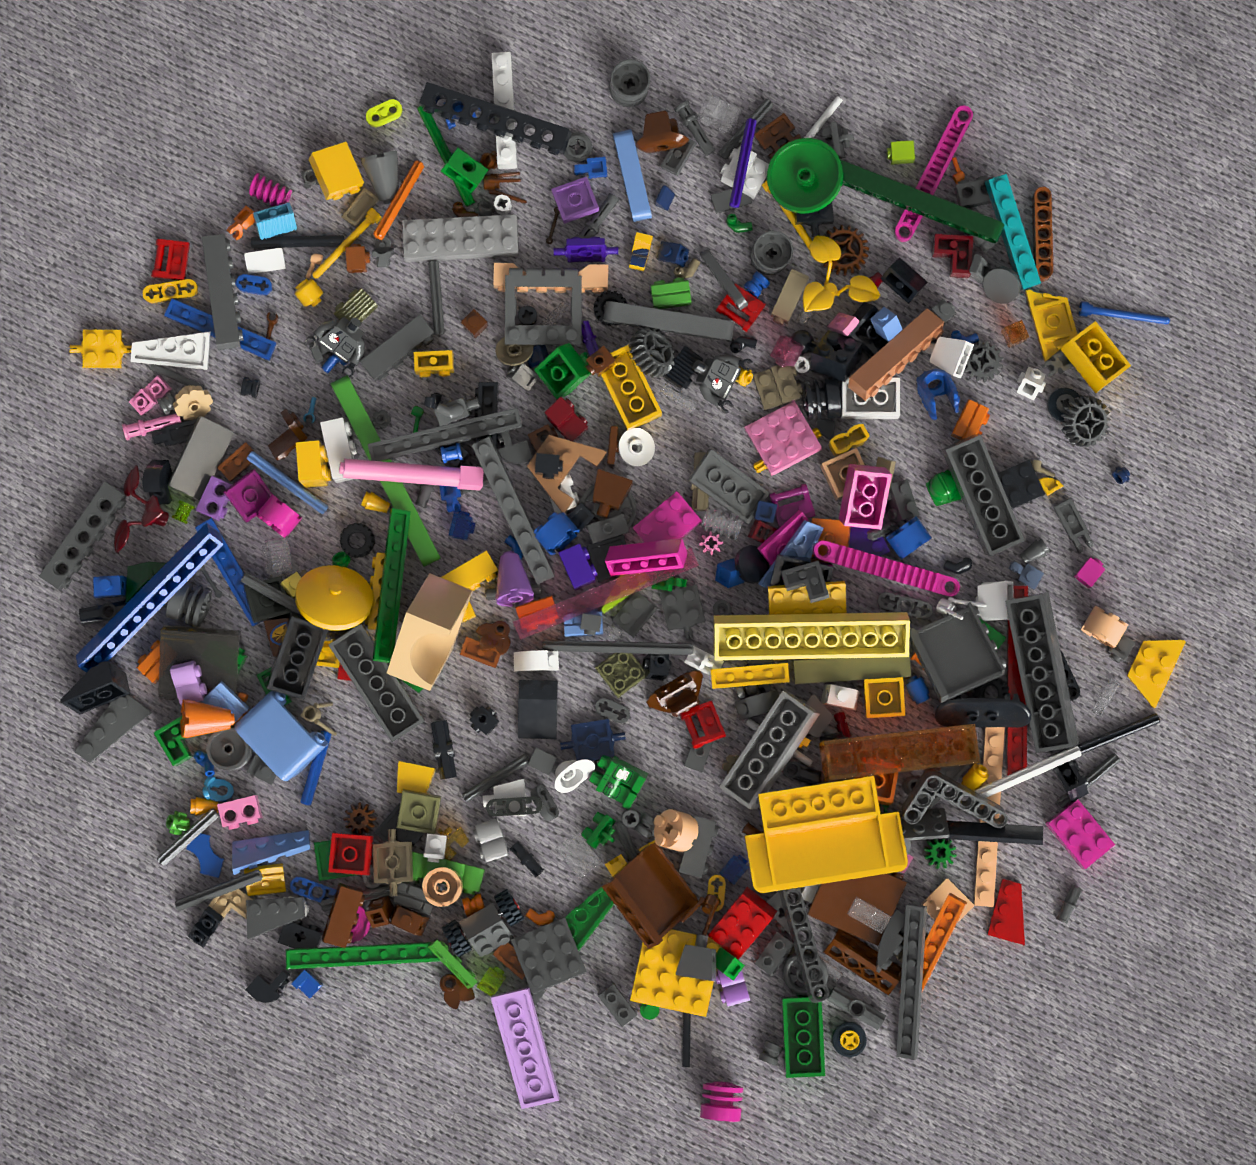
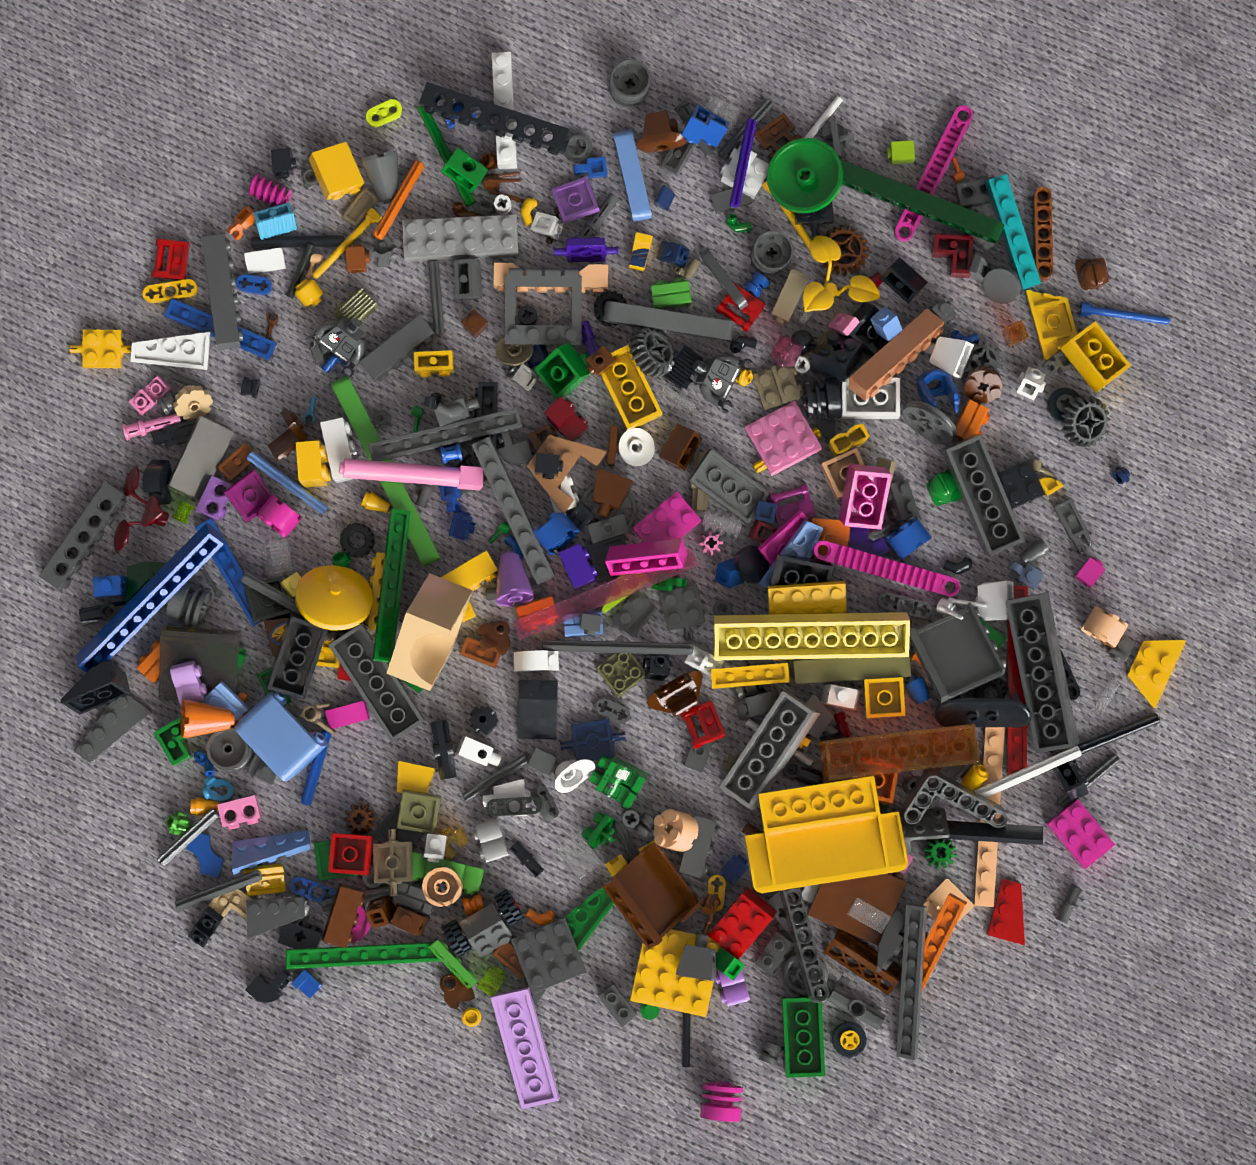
dark grey plate [781,561,829,603] -> none
none -> black brick [271,148,297,179]
none -> pearl dark grey bar [286,243,314,299]
none -> dark pink slope [325,700,370,729]
none -> dark grey brick [454,259,482,300]
none -> white torso [455,735,502,766]
none -> yellow plate [462,1007,482,1027]
none -> green hand [488,522,511,544]
none -> yellow arm [520,198,537,226]
none -> white bracket [530,212,564,240]
none -> reddish brown brick [659,423,703,471]
none -> blue brick [681,104,730,147]
none -> dark grey wedge [903,401,957,445]
none -> reddish brown plate [964,367,1002,404]
none -> reddish brown piece [1075,258,1109,290]

